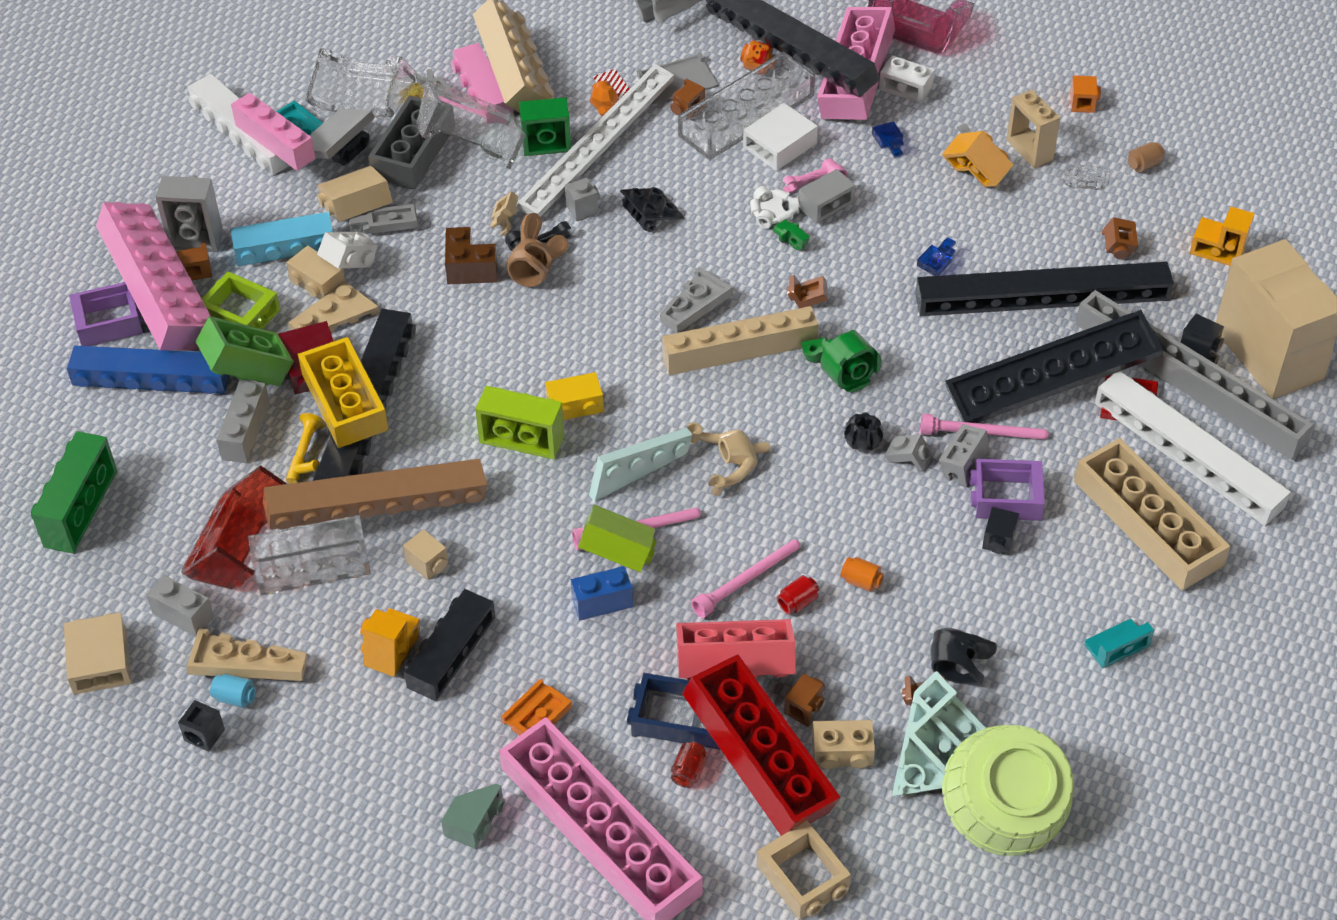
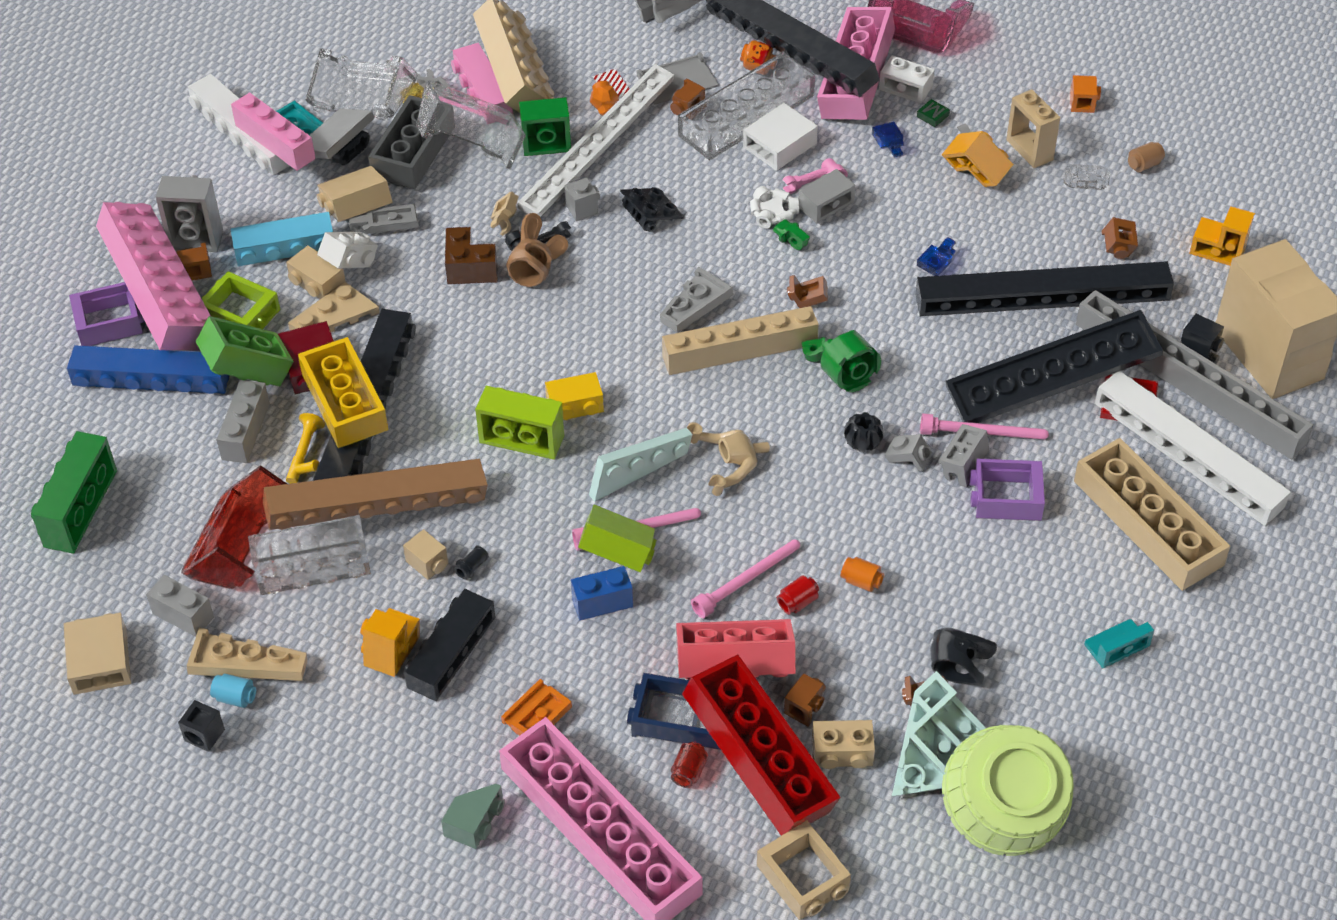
black brick [982,507,1019,555] -> none
none -> black pin [454,545,489,579]
none -> dark green tile [916,99,950,127]

